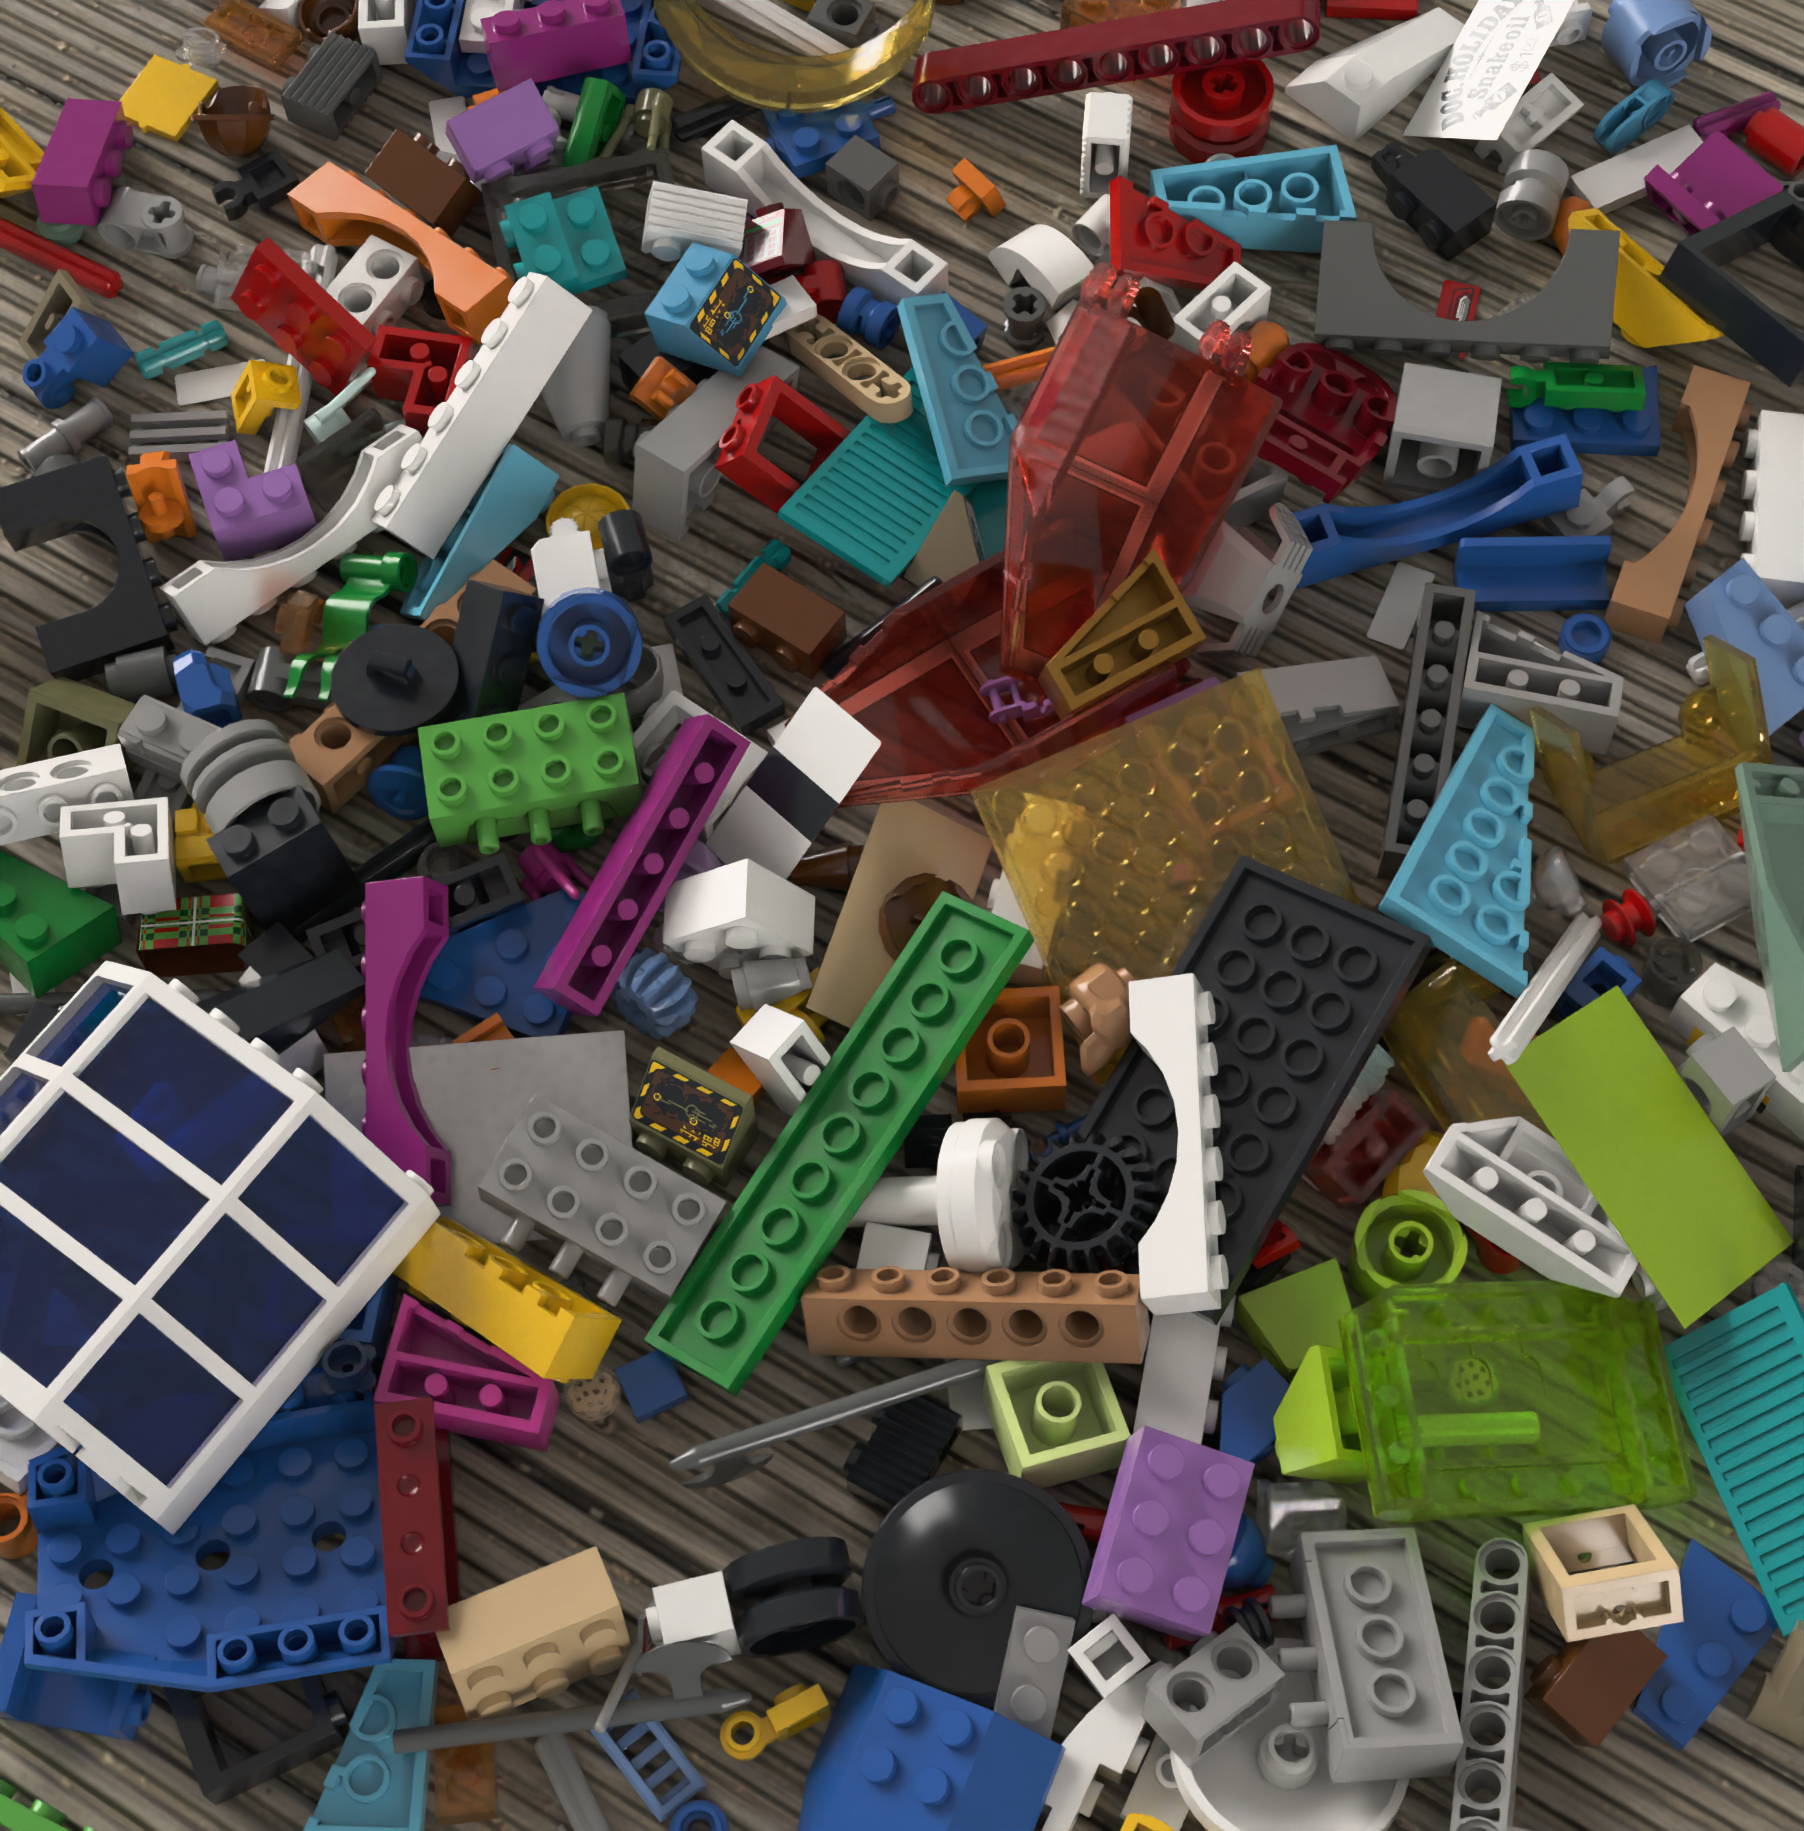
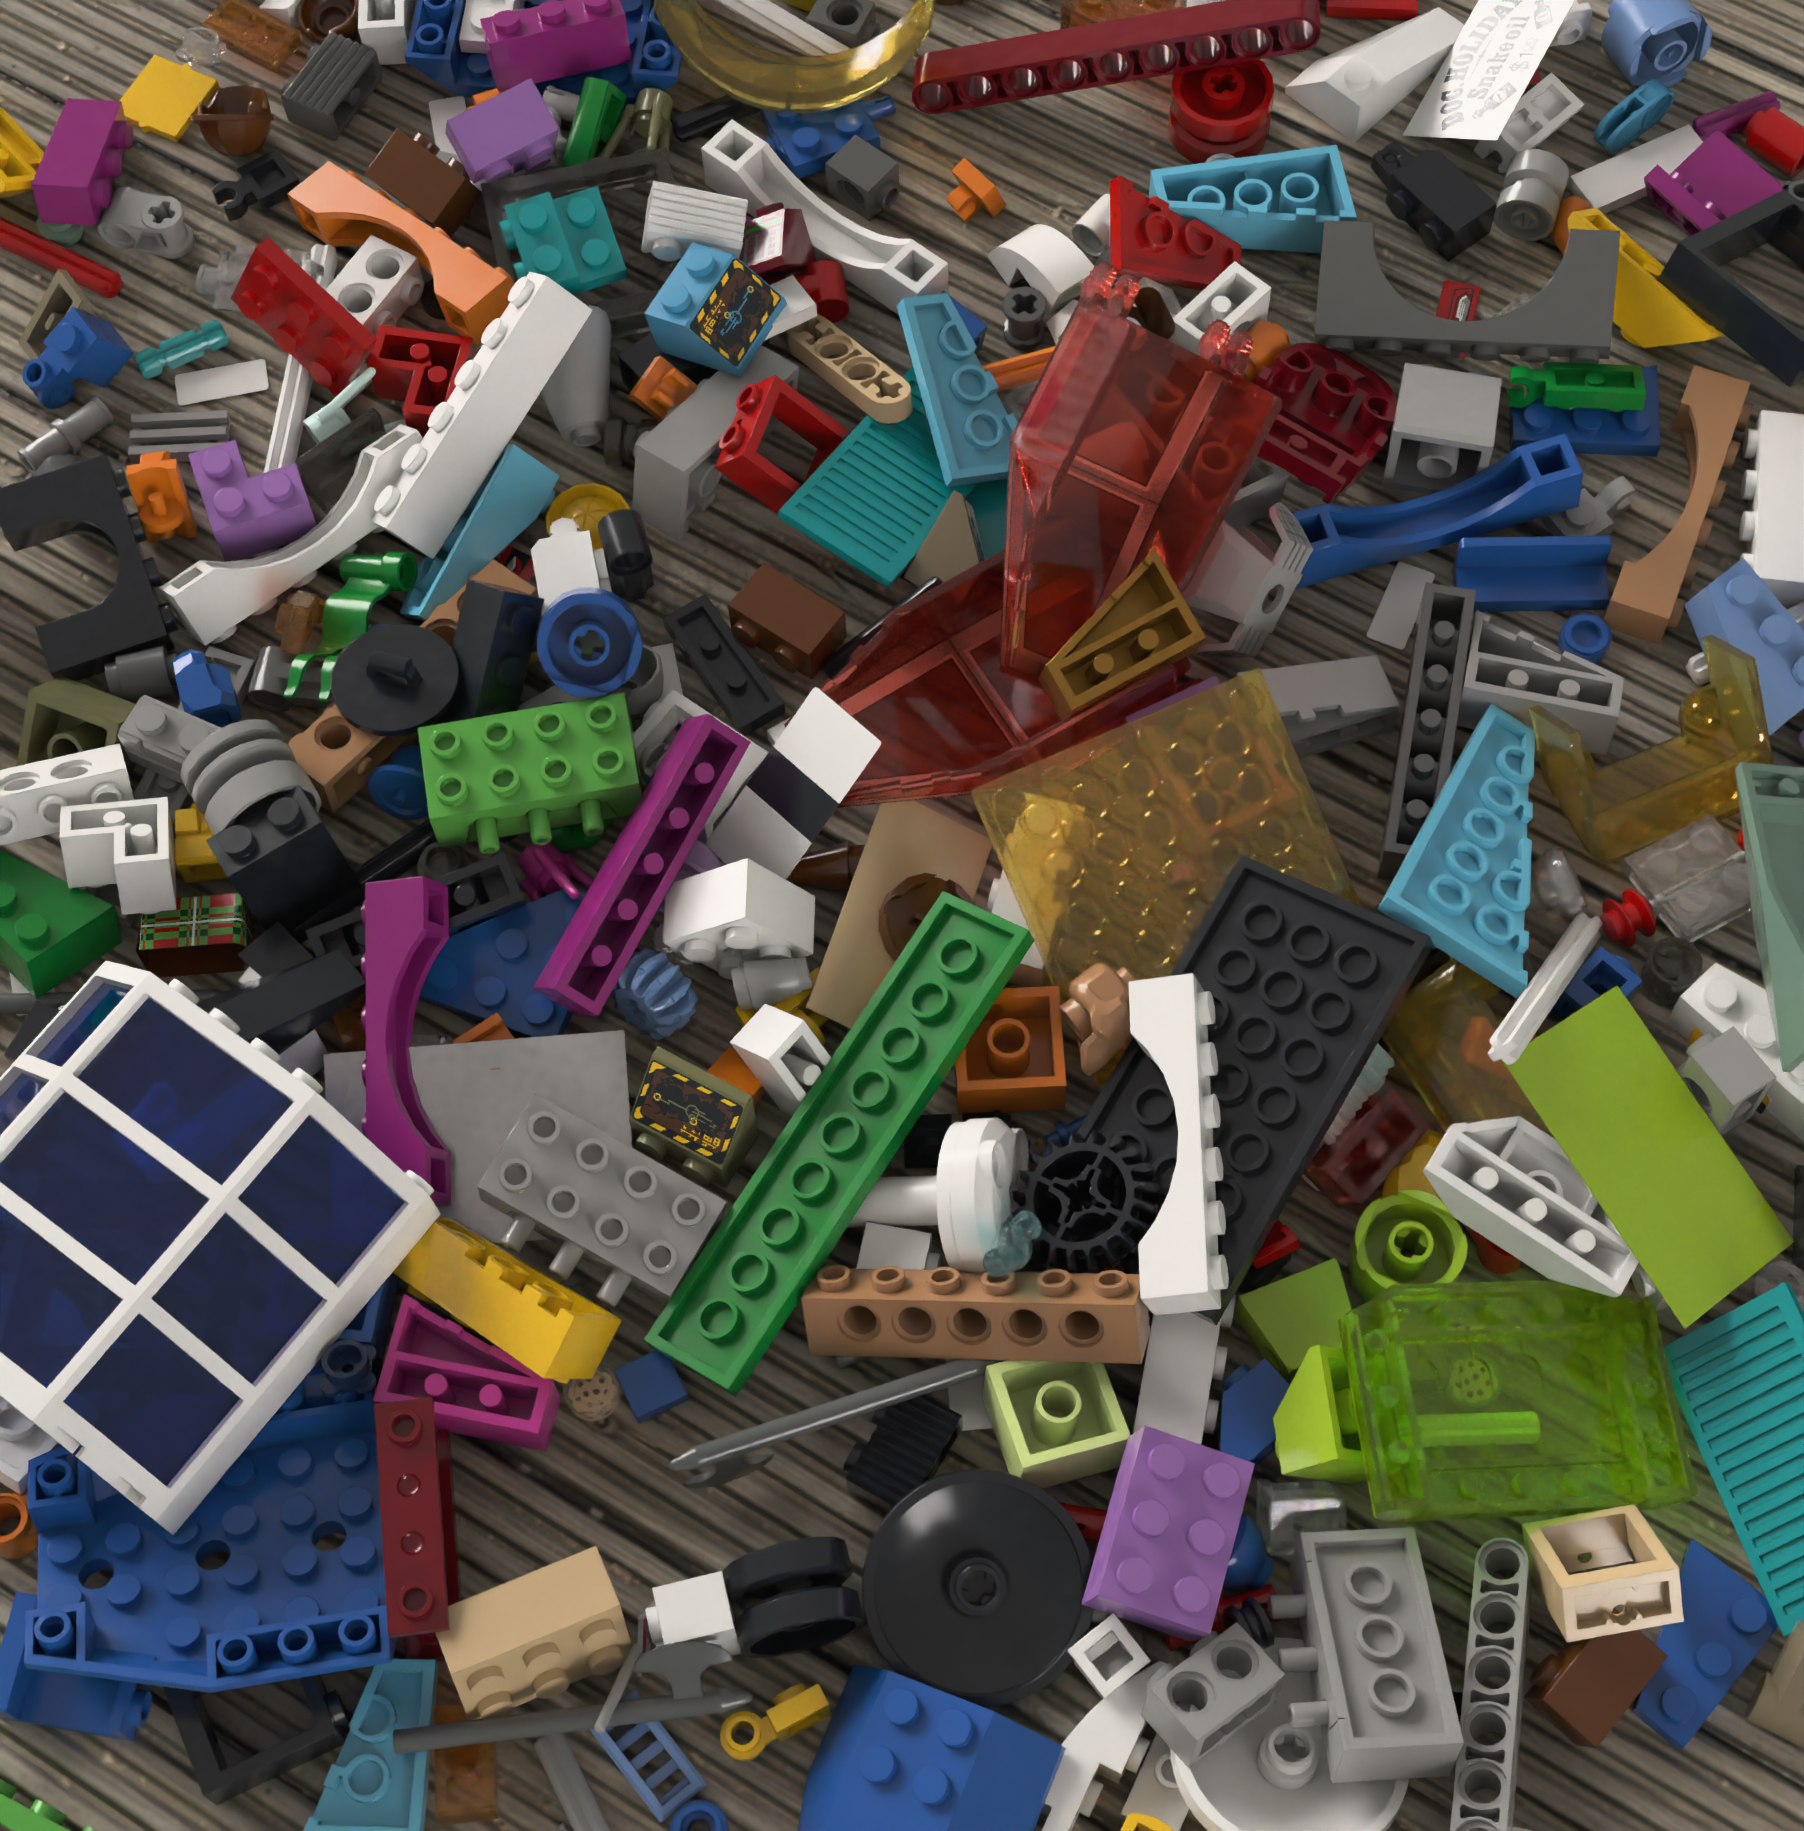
yellow bracket [231,360,302,435] -> none
teal axle [716,539,792,621] -> none
blue wheel [837,286,901,350] -> none
medium lavender piece [979,668,1054,724] -> none
light grey plate [993,1605,1076,1739] -> none
white brick [1080,92,1133,198] -> none
none -> clear light blue arm [983,1210,1041,1277]

